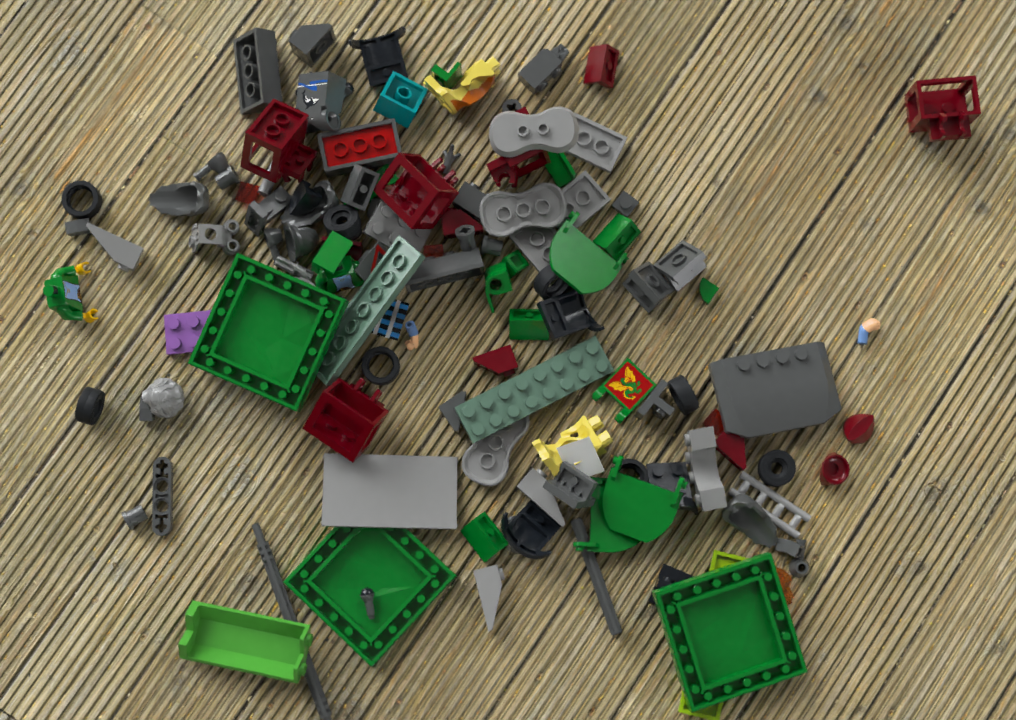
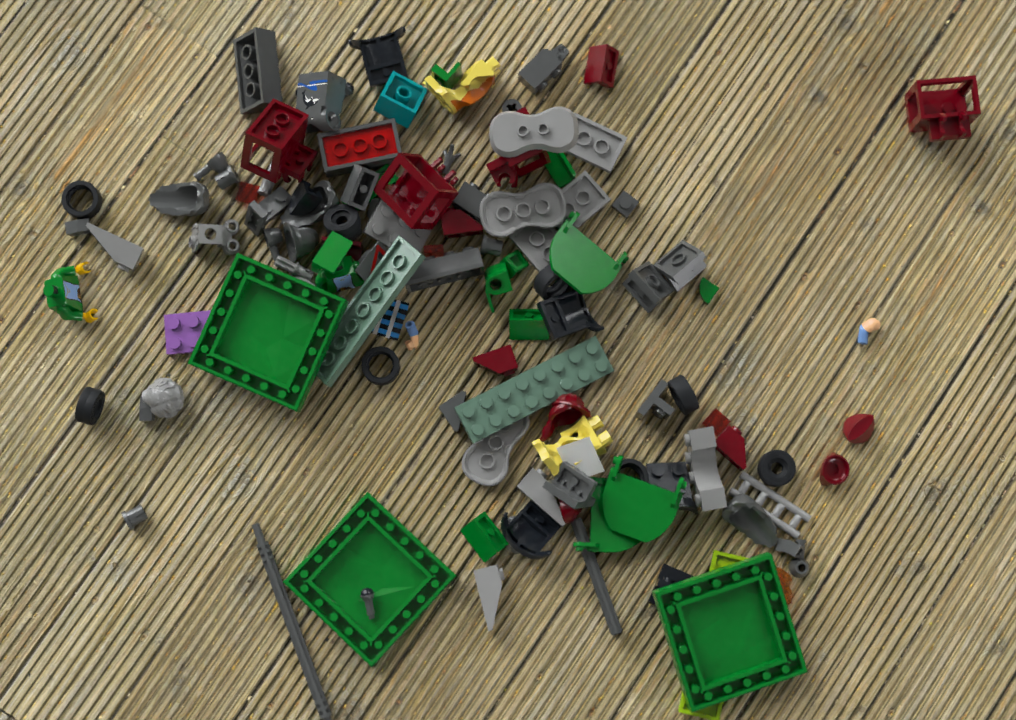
dark grey beam [152,457,173,536] -> none
bright green panel [178,601,313,684] -> none
dark grey slope [288,23,336,68] -> none
dark red piece [303,378,389,463] -> none
light grey piece [321,453,458,530] -> none
dark grey bush [455,225,476,251] -> none
flag [591,358,656,423] -> none
green panel [593,213,641,261] -> none
dark grey slope [708,342,842,439] -> none
none -> dark red piece [540,393,591,442]
none -> dark red piece [559,499,583,524]

